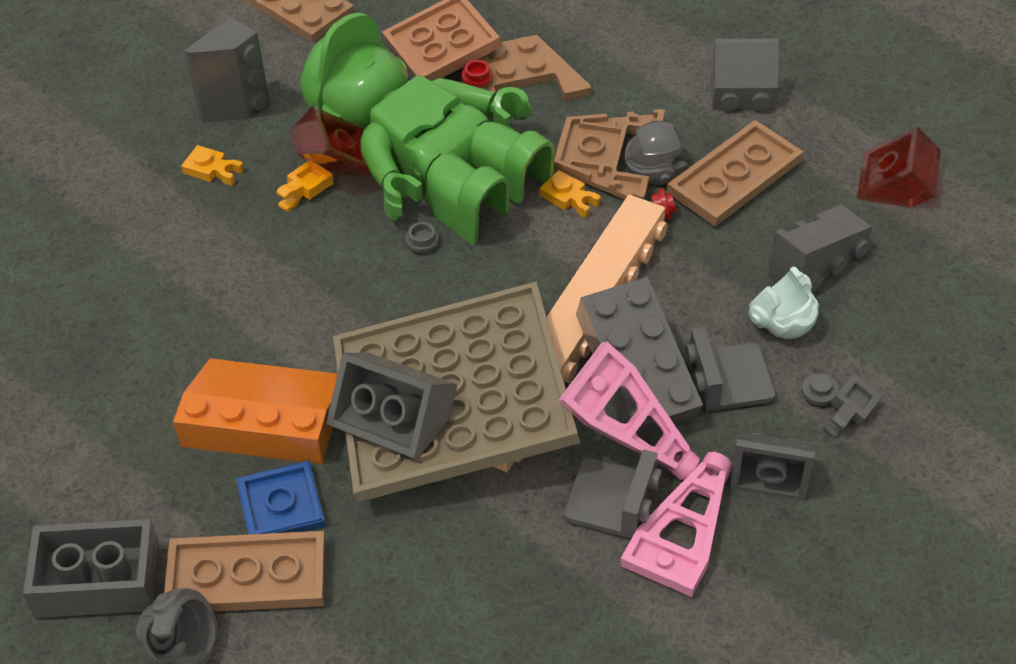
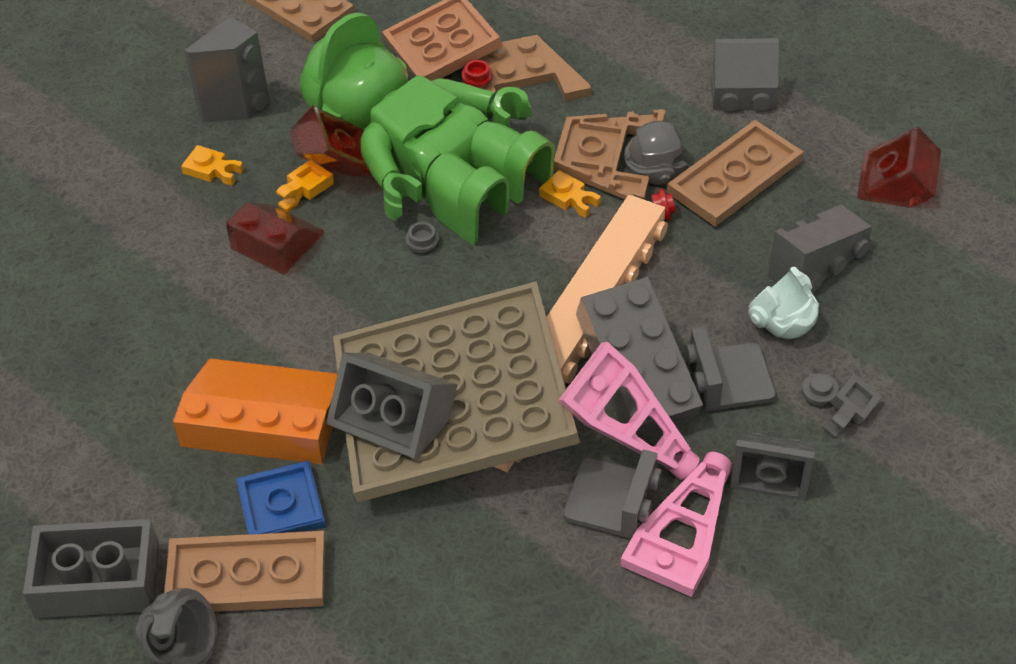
none -> clear red slope [226,202,324,275]

